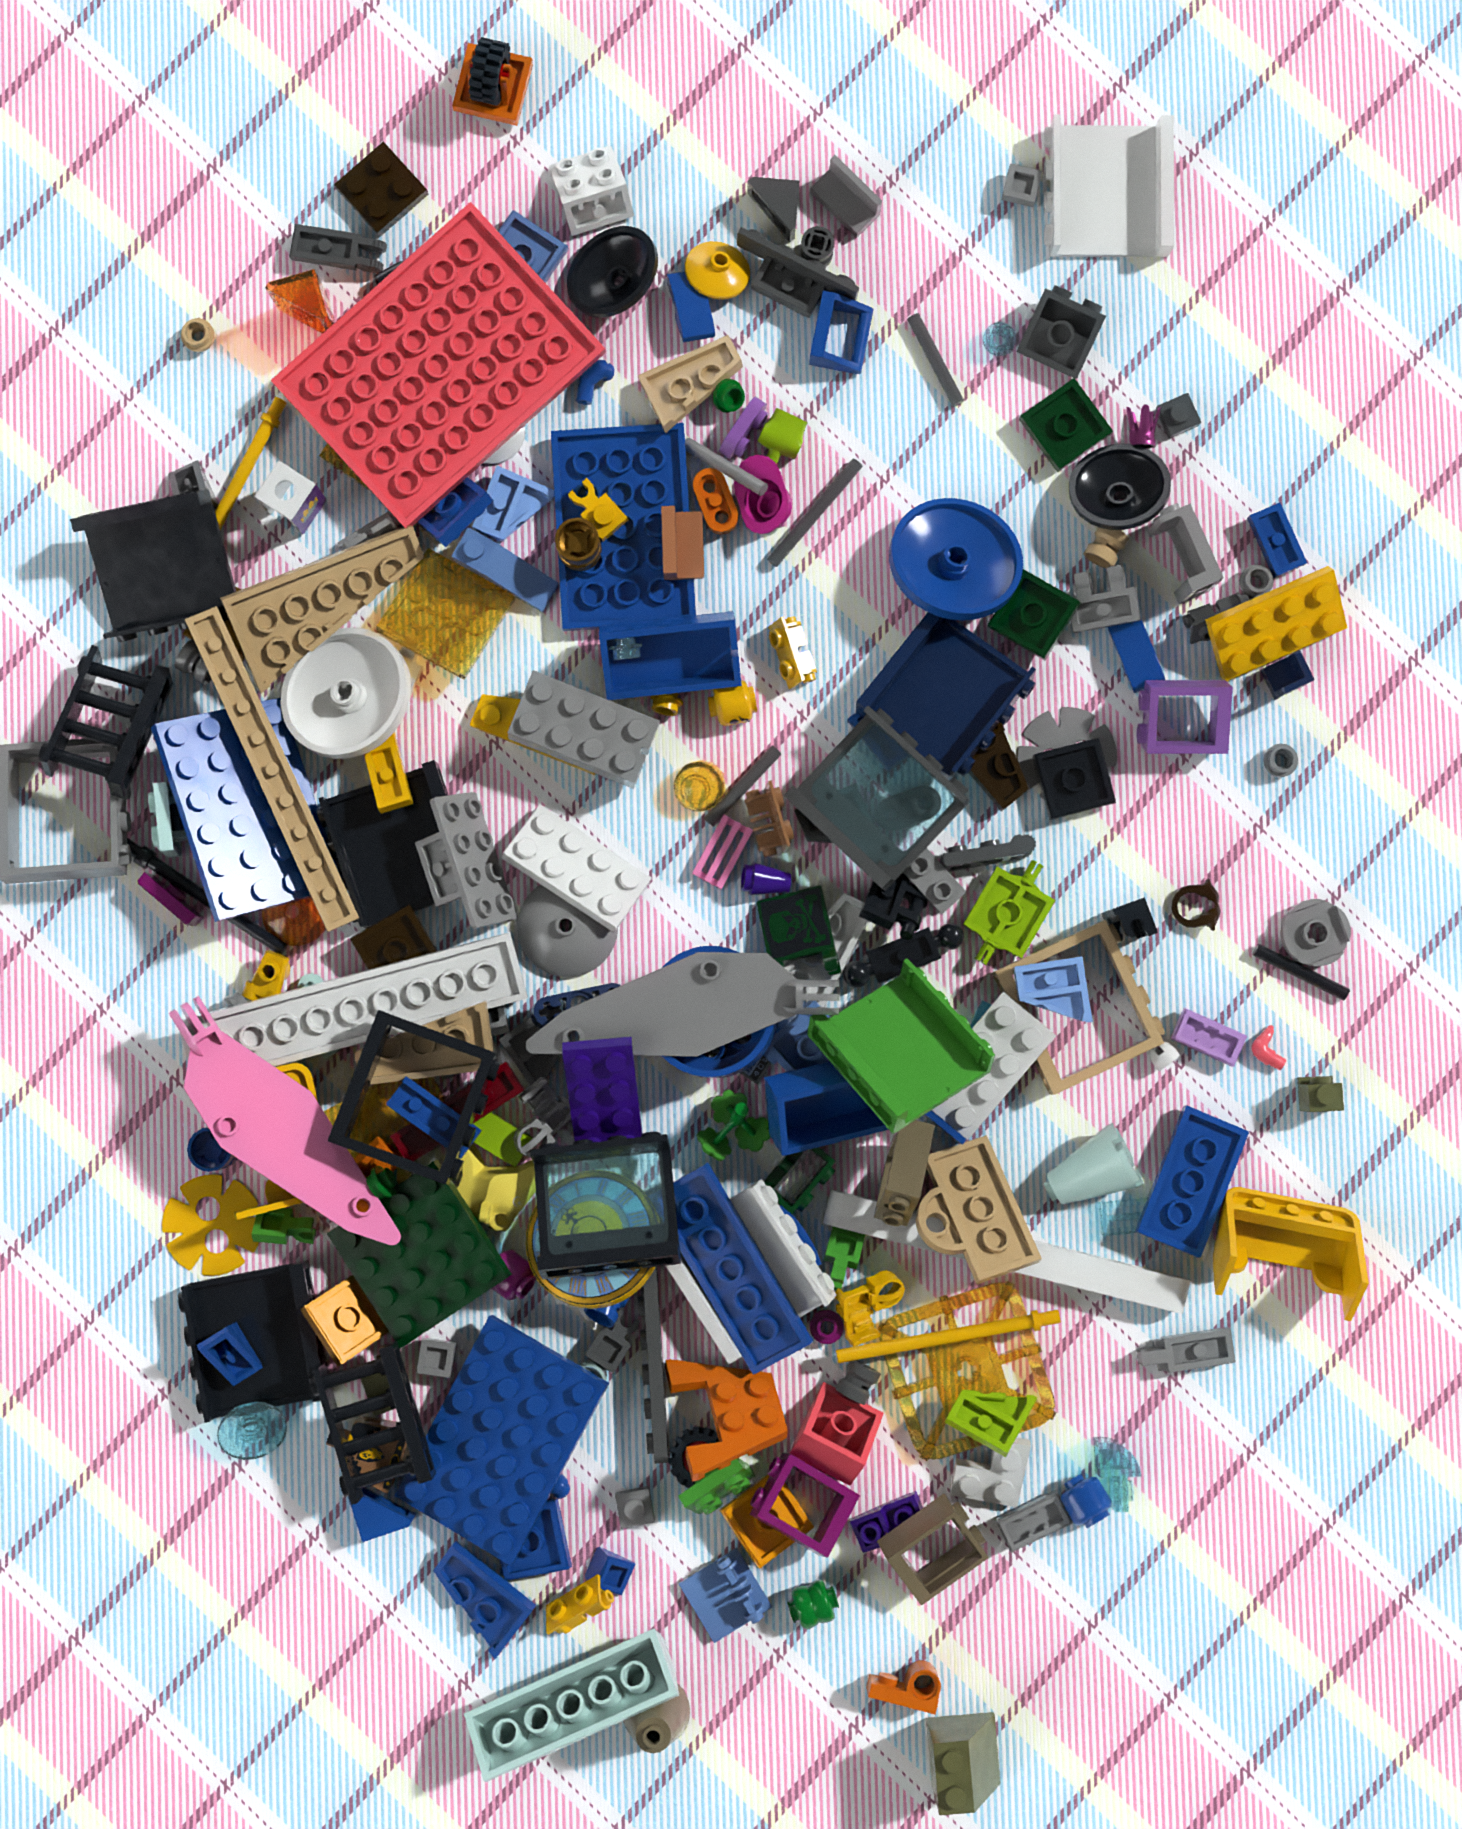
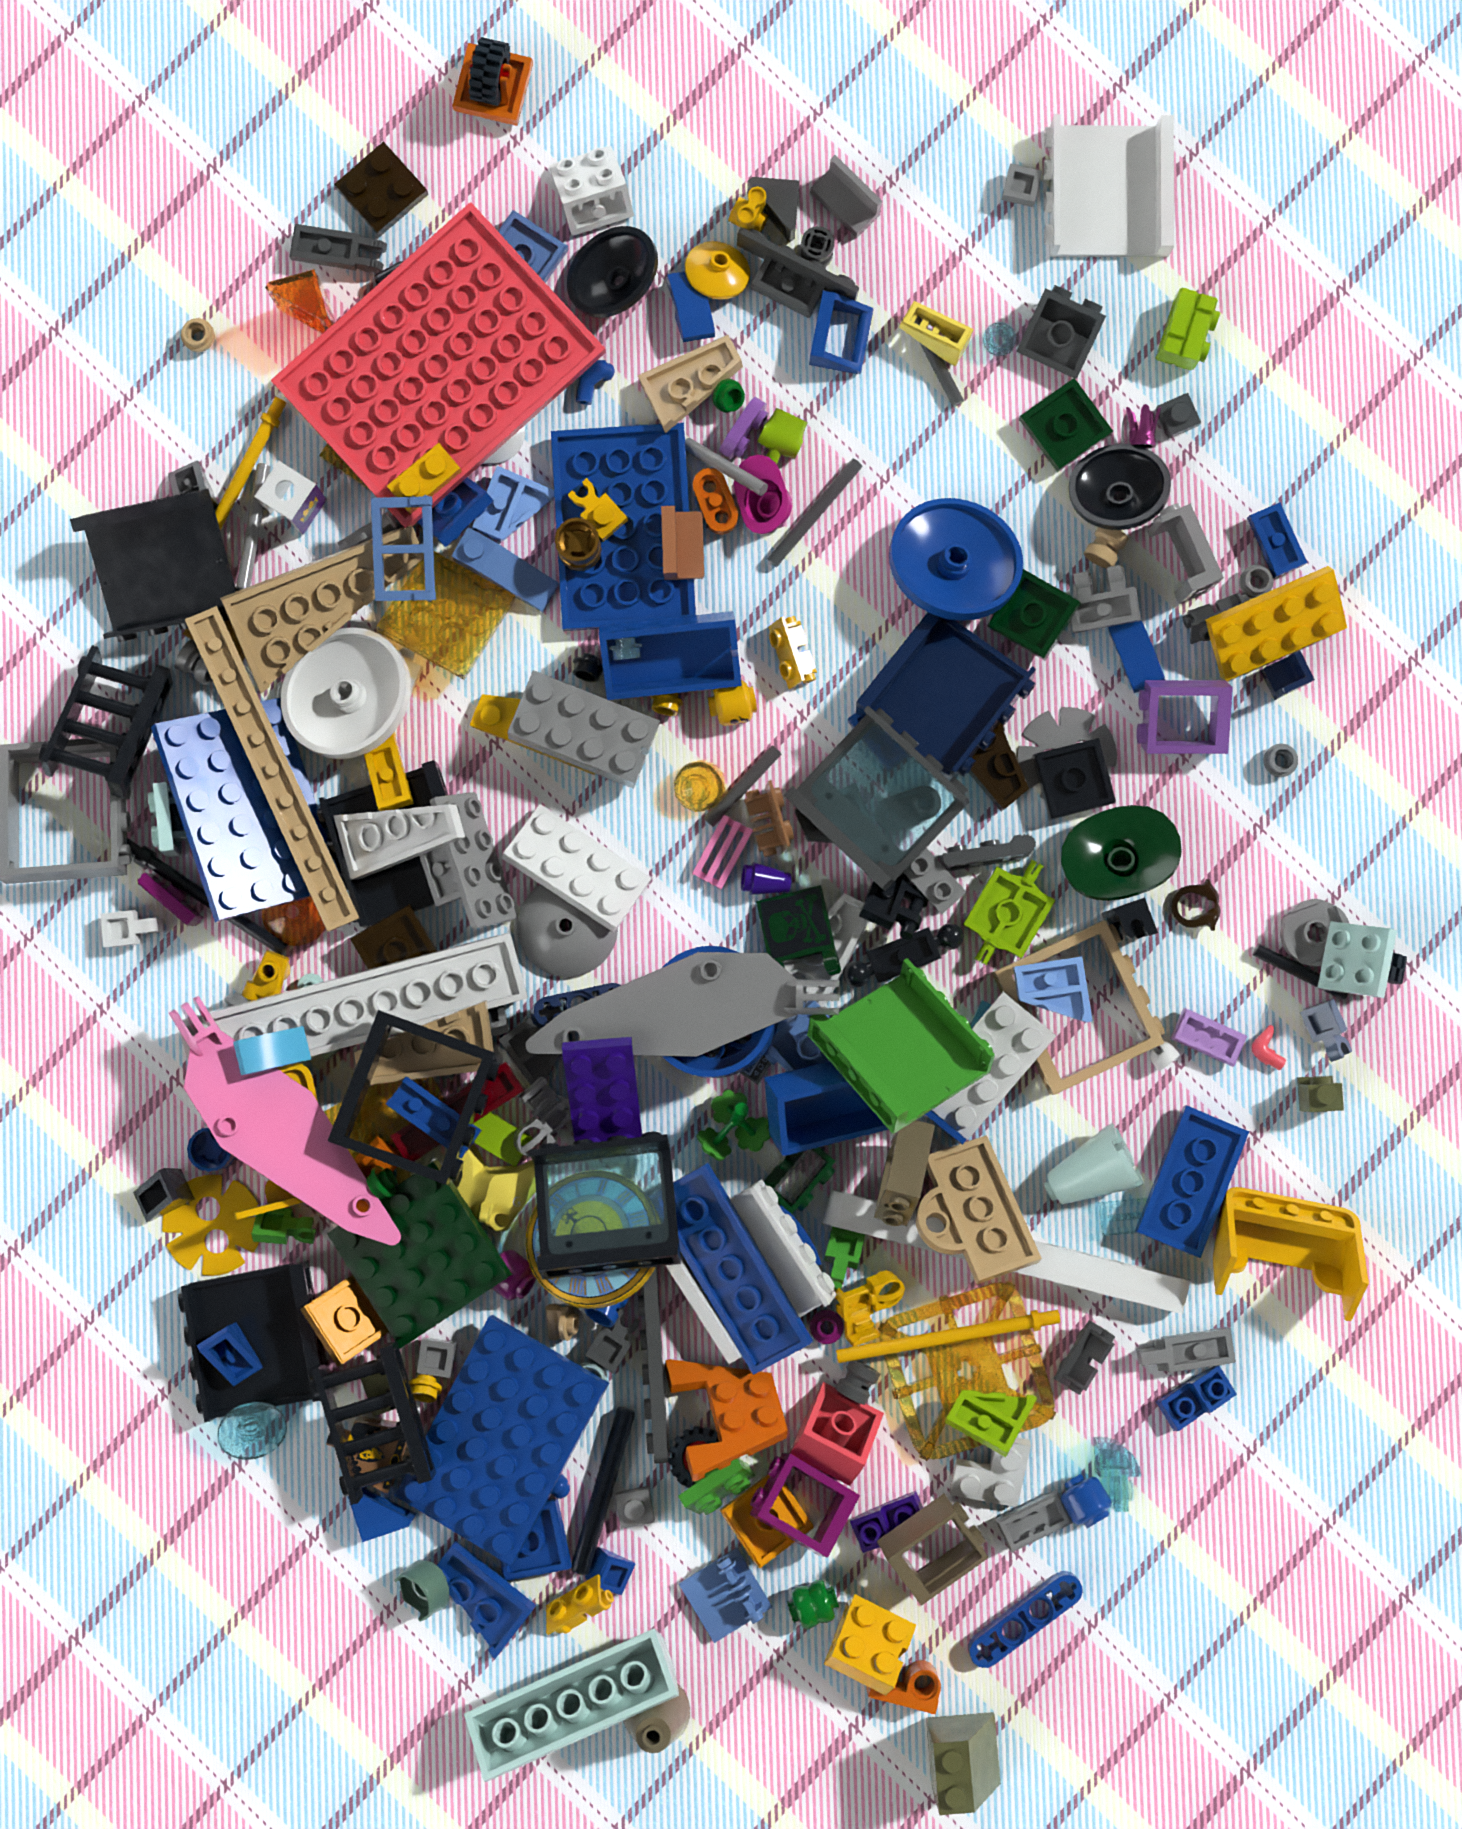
none -> white plate [100,910,165,948]
none -> black slope [133,1168,195,1223]
none -> medium azure slope [233,1026,311,1076]
none -> light grey bar [236,463,271,591]
none -> white wing [333,804,465,880]
none -> medium blue window [371,495,436,602]
none -> yellow plate [387,443,462,514]
none -> sand green hair [394,1560,449,1622]
none -> yellow plate [409,1374,442,1403]
none -> tan plate [545,1304,580,1341]
none -> black axle [571,1407,635,1575]
none -> black plate [573,653,603,682]
none -> yellow plate [728,186,769,232]
none -> yellow piece [824,1594,916,1696]
none -> light yellow slope [899,301,974,366]
none -> blue beam [968,1571,1083,1668]
none -> dark grey hinge [1053,1320,1116,1395]
none -> dark green hat [1061,805,1182,901]
none -> lime brick [1155,287,1220,371]
none -> blue slope [1156,1365,1237,1431]
none -> sand blue plate [1299,998,1352,1062]
none -> light aqua plate [1317,921,1407,998]

